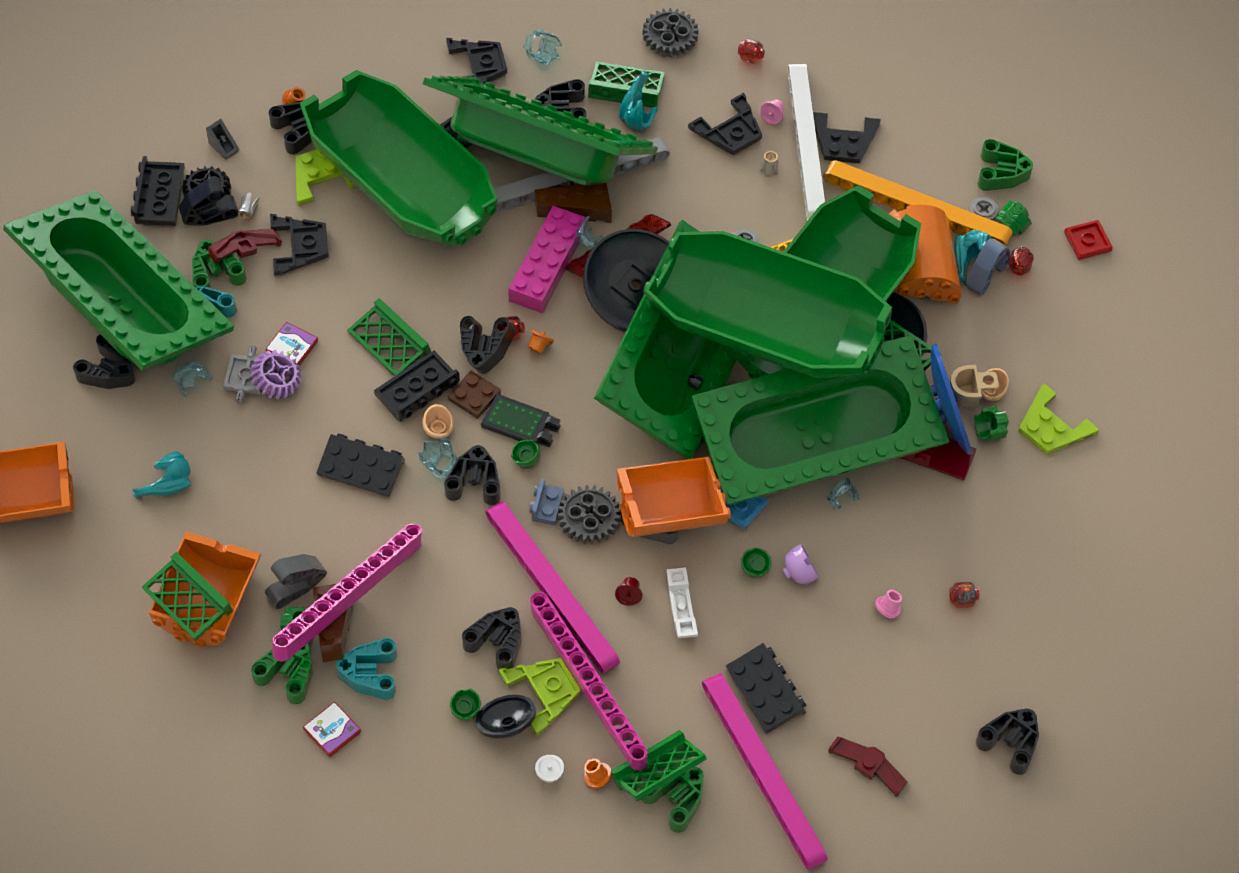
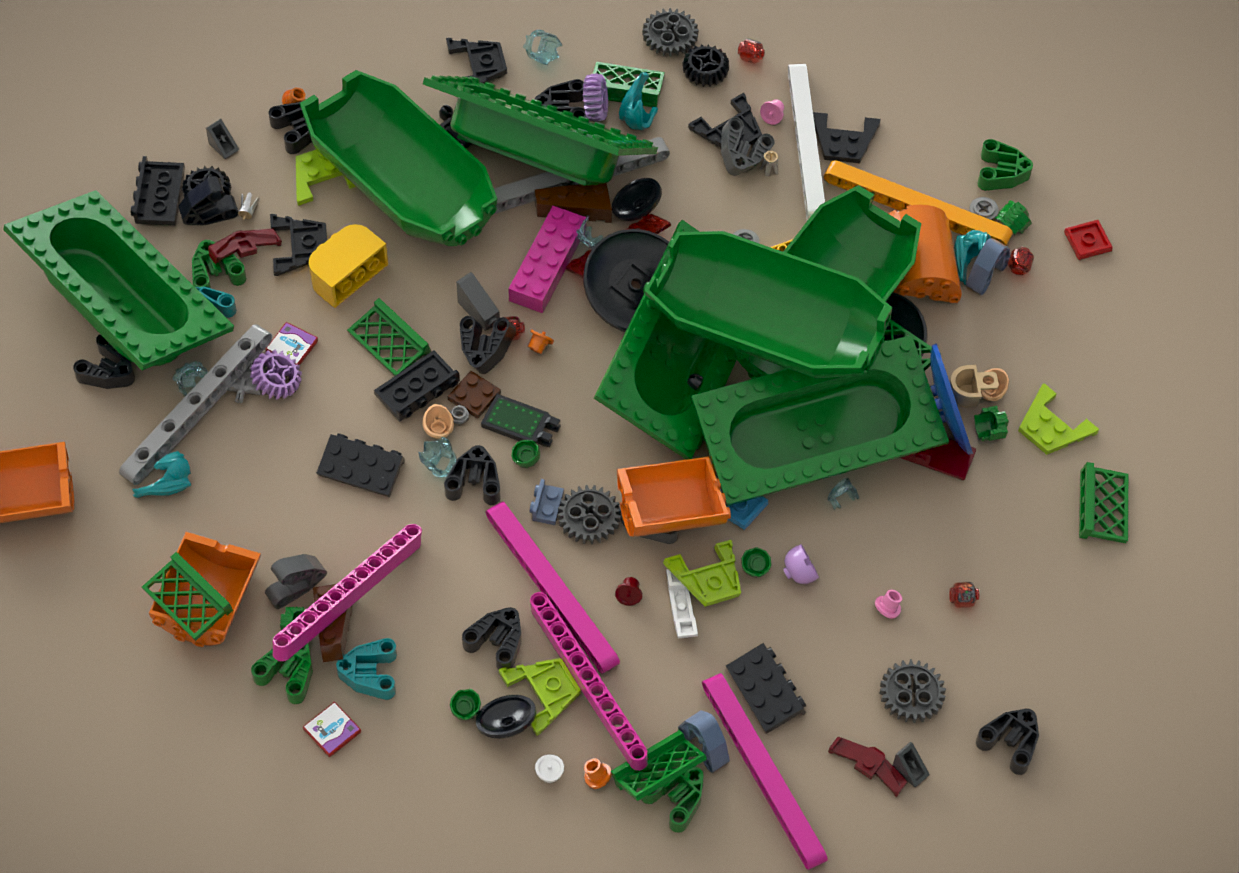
none -> light grey beam [119,324,272,485]
none -> yellow brick [309,224,388,308]
none -> black hinge [439,105,453,121]
none -> light grey plate [450,405,469,424]
none -> dark grey slope [456,272,500,331]
none -> lavender gear [583,73,609,122]
none -> black dish [612,178,662,221]
none -> lime wing [663,540,741,607]
none -> sand blue connector [678,710,730,773]
none -> black gear [682,44,729,87]
none -> dark grey connector [721,117,775,176]
none -> dark grey gear [879,659,946,723]
none -> dark grey slope [893,742,930,787]
none -> green fence [1079,462,1129,543]

